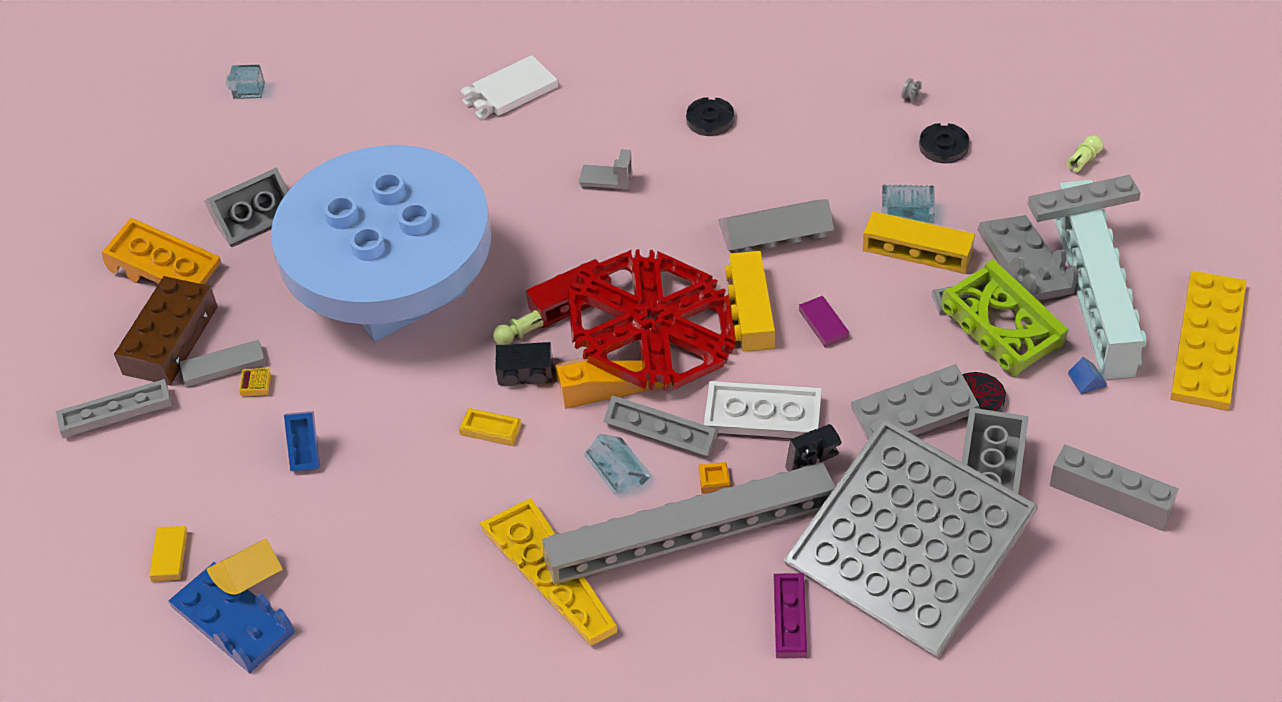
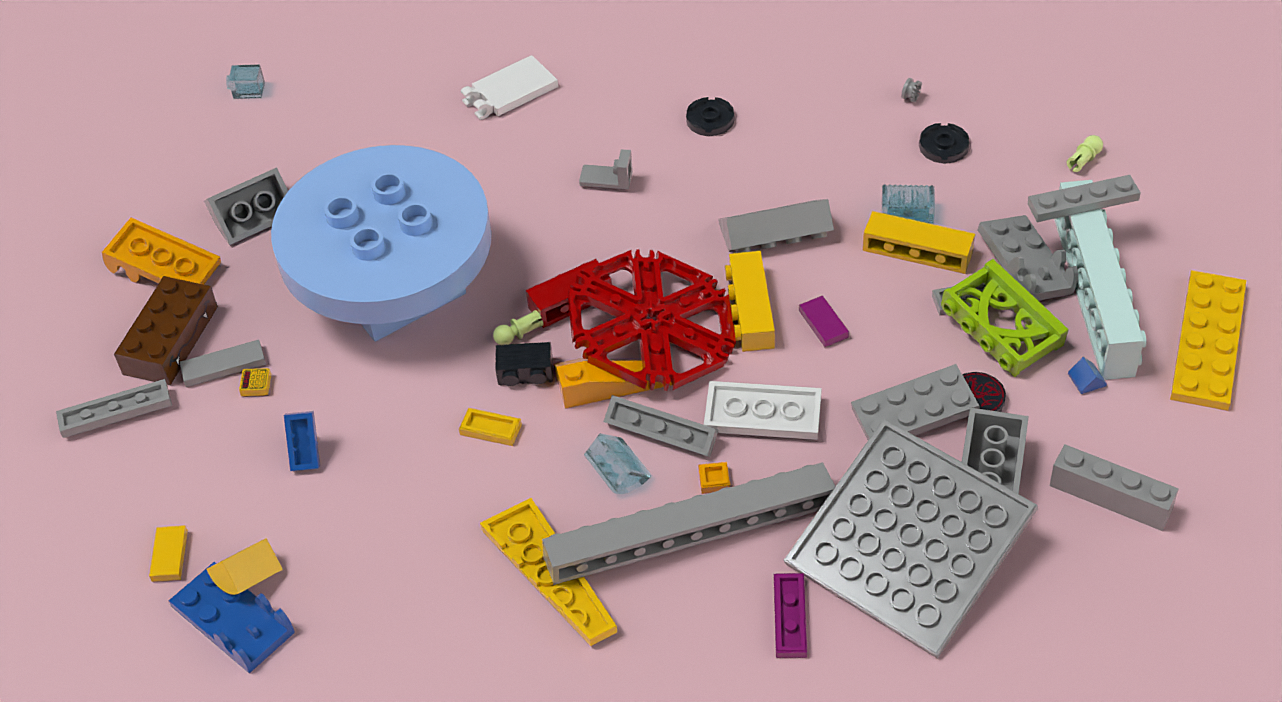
black plate [785,424,842,472] -> none

